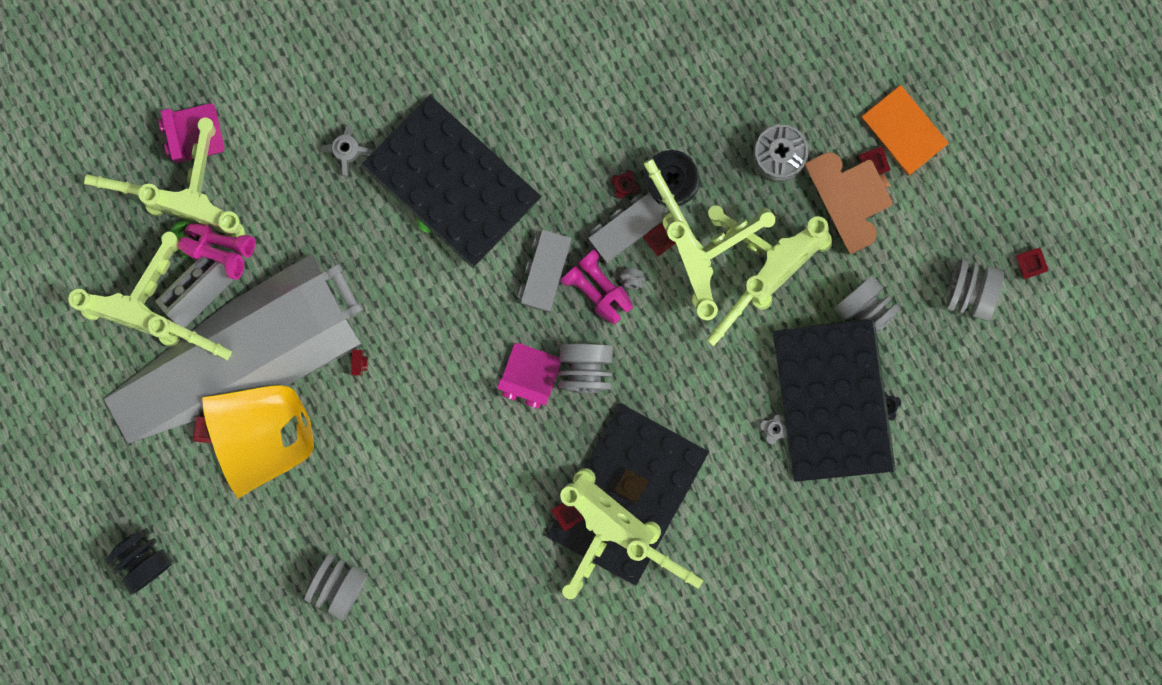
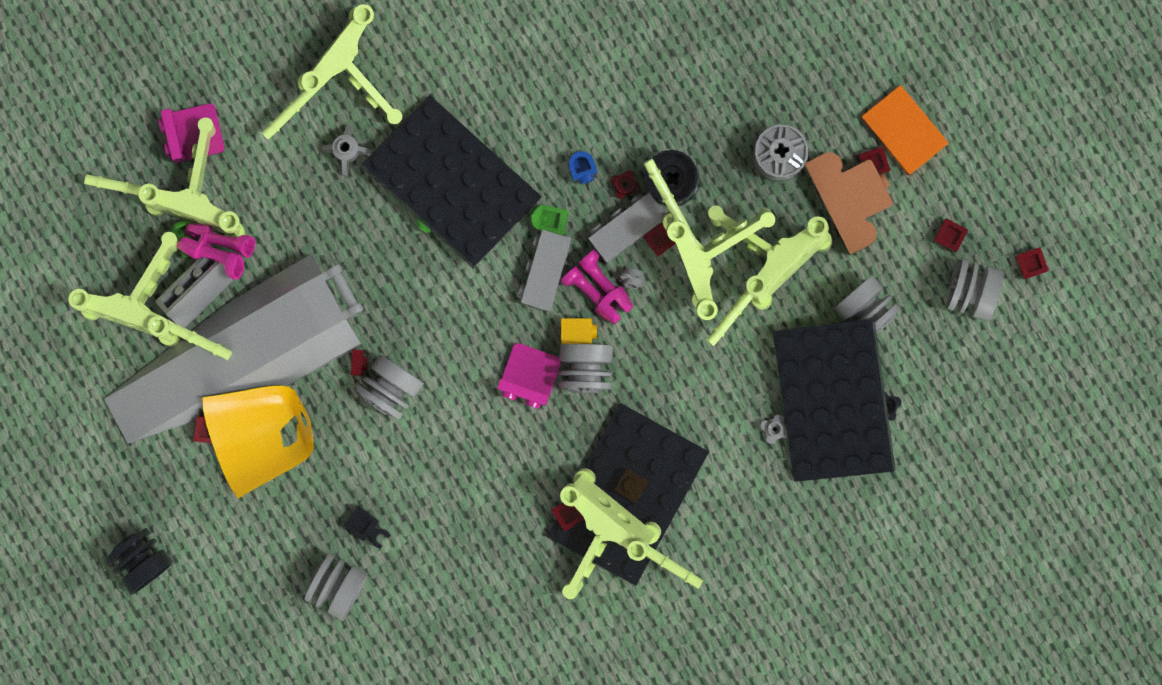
none -> yellowish green piece [261,4,402,140]
none -> black plate [344,506,391,549]
none -> light grey wheel [356,354,424,420]
none -> bright green plate [530,205,570,235]
none -> yellow brick [561,318,597,344]
none -> blue plate [569,151,598,185]
none -> dark red plate [933,218,968,253]

